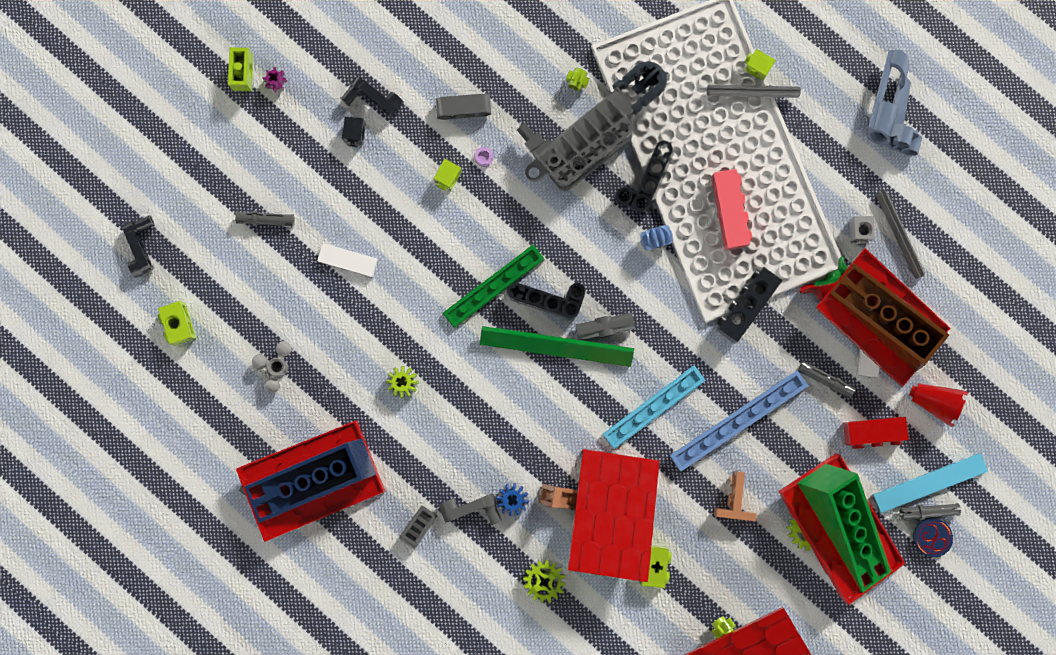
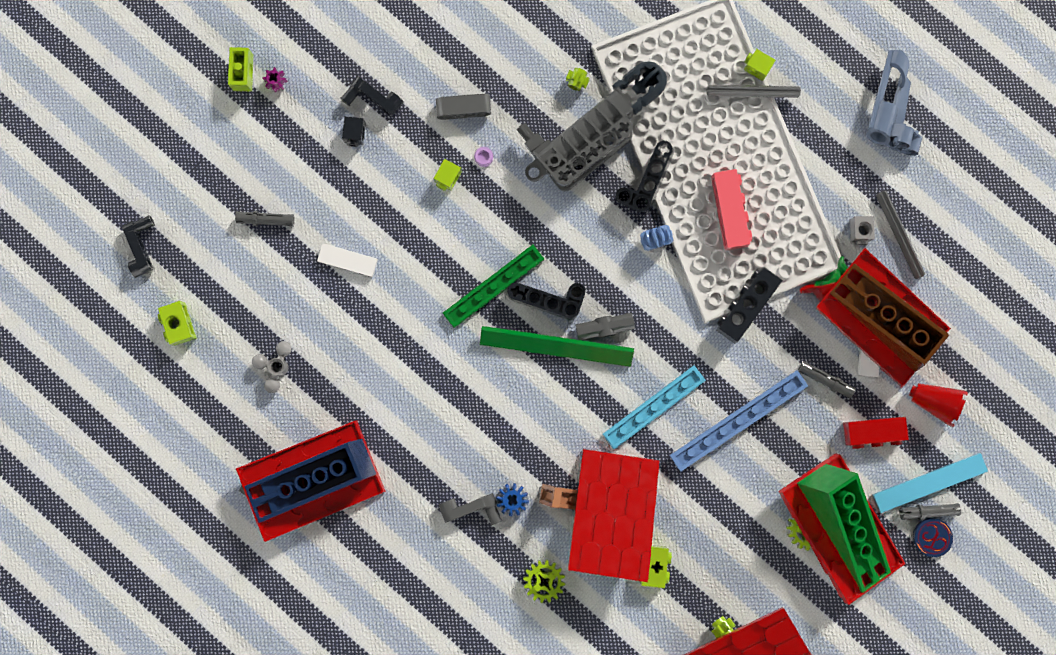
lime gear [386,366,419,399] -> none
dark grey slope [399,505,438,550] -> none
nougat bracket [714,471,756,521] -> none

